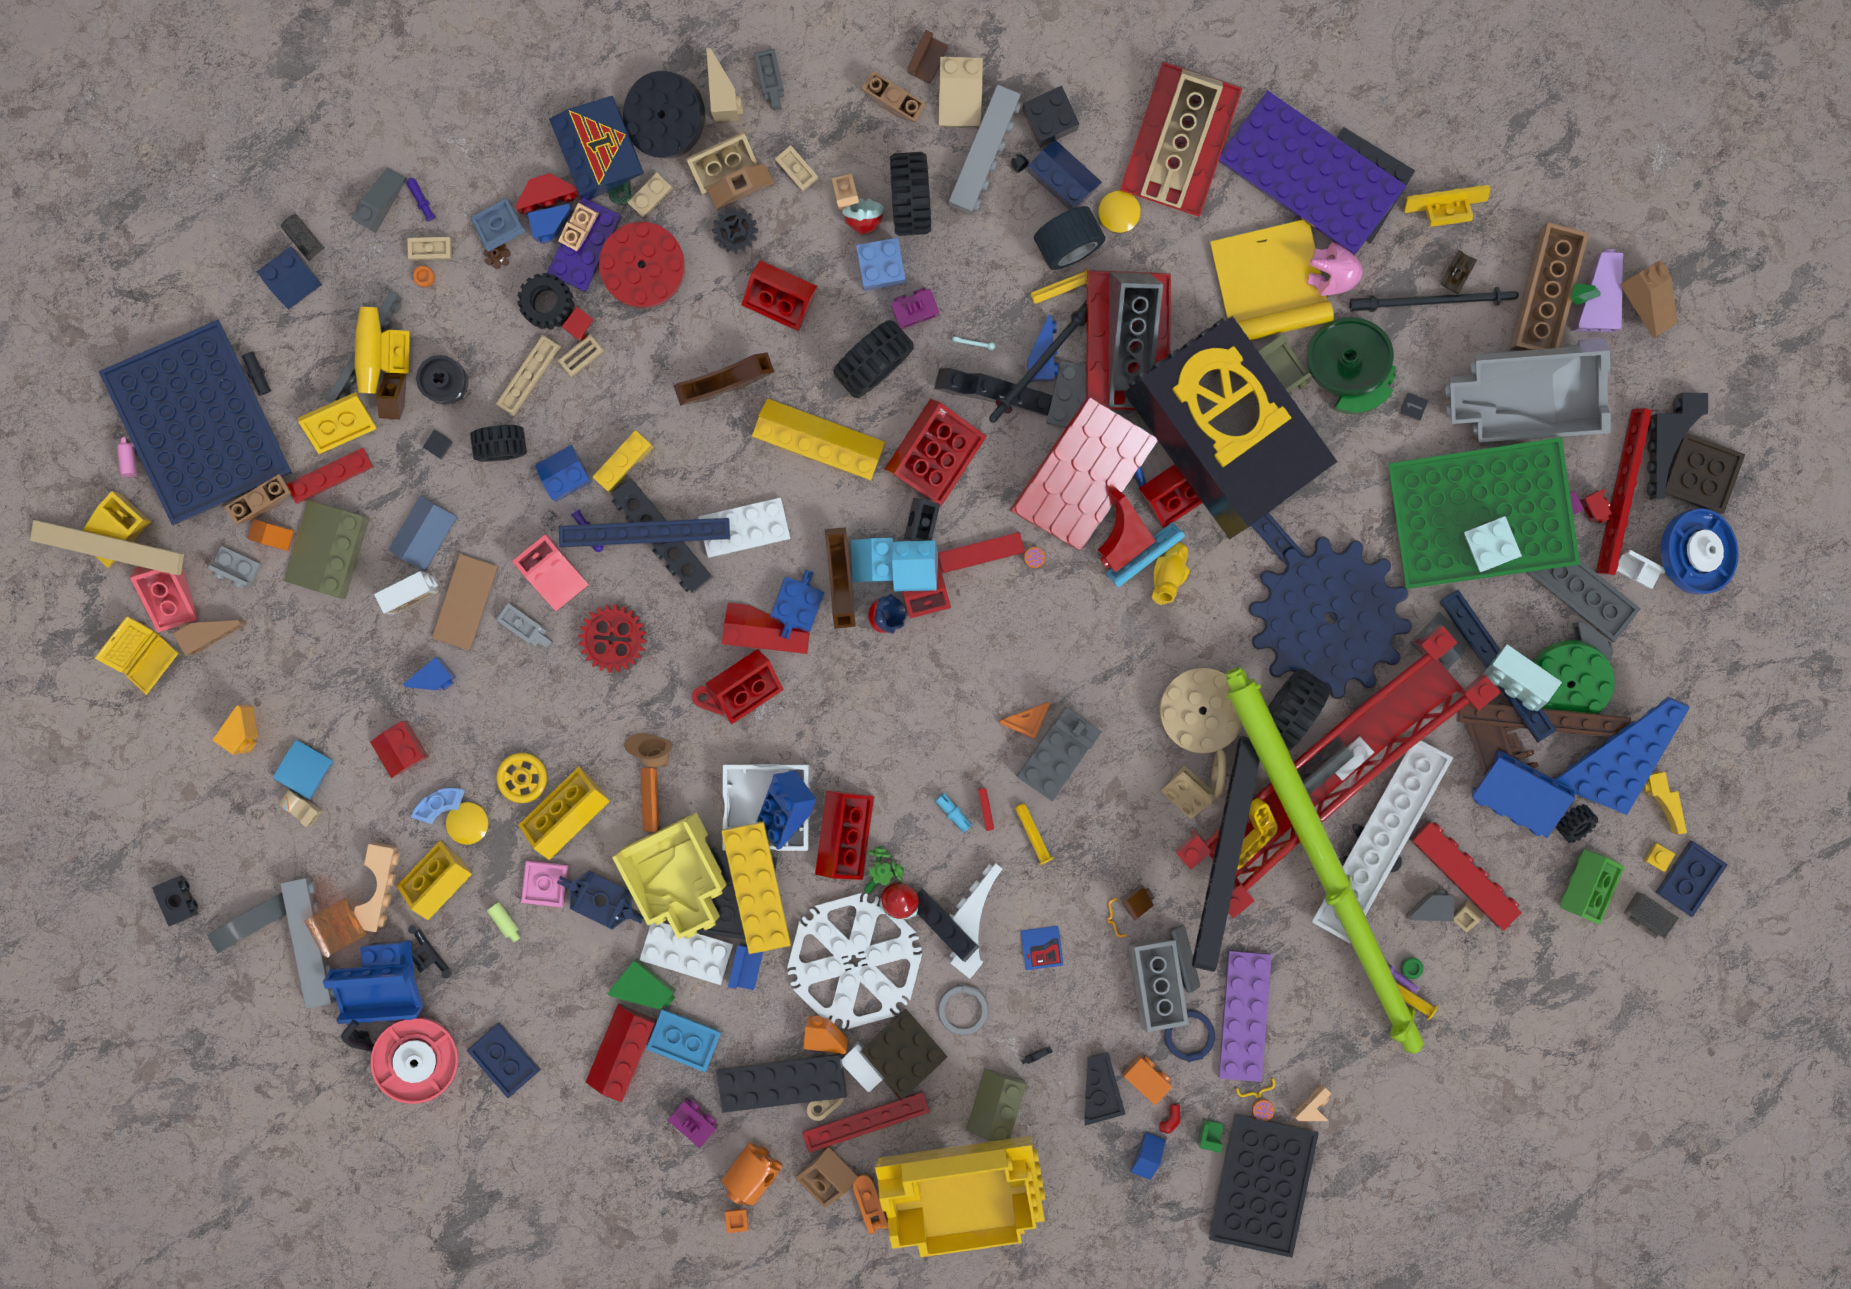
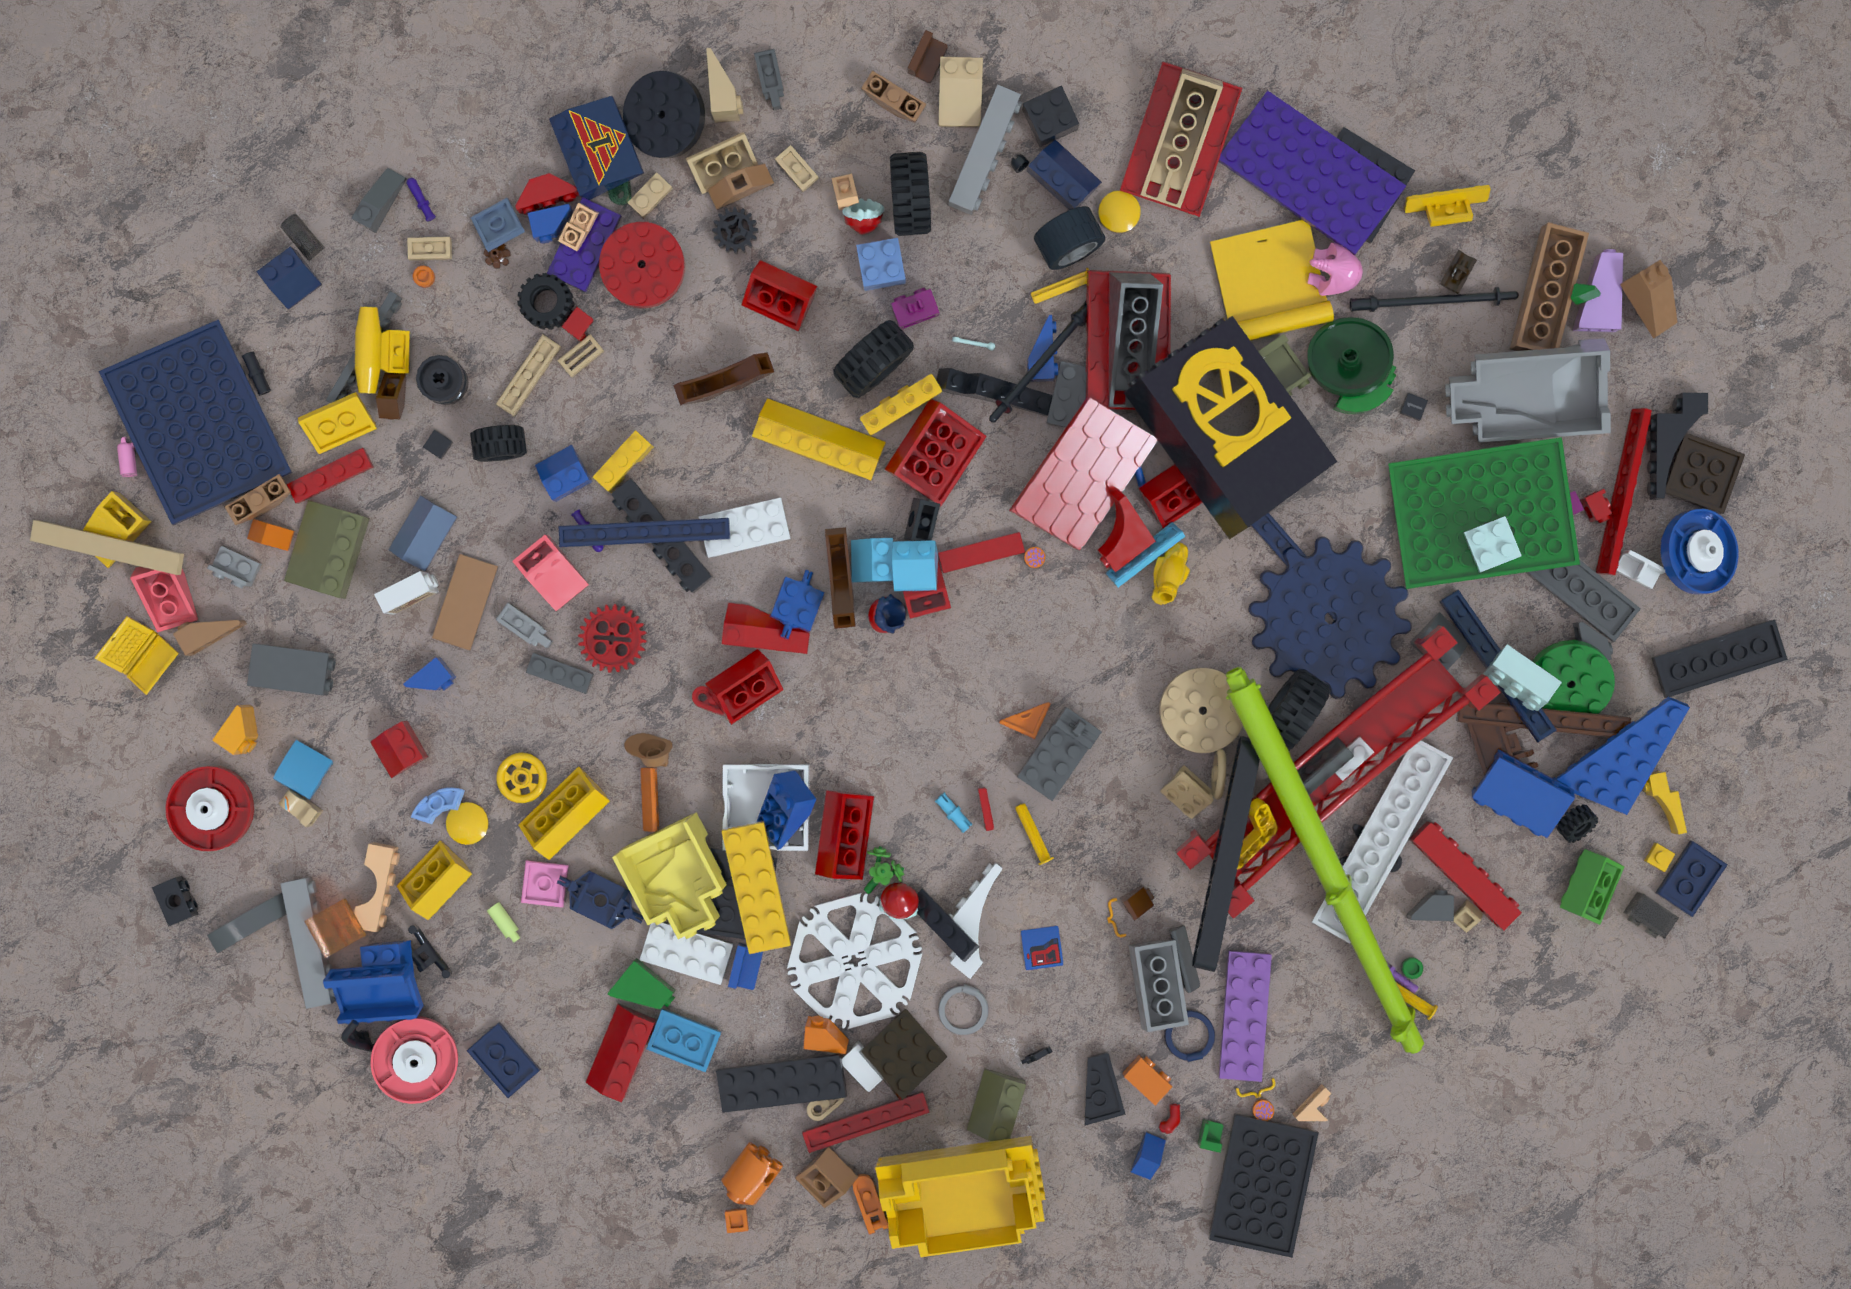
magenta brick [667,1097,718,1148] -> none
none -> red piece [165,766,254,851]
none -> dark grey panel [247,643,336,695]
none -> dark grey plate [526,653,594,694]
none -> yellow bracket [860,374,942,435]
none -> black plate [1652,619,1788,698]

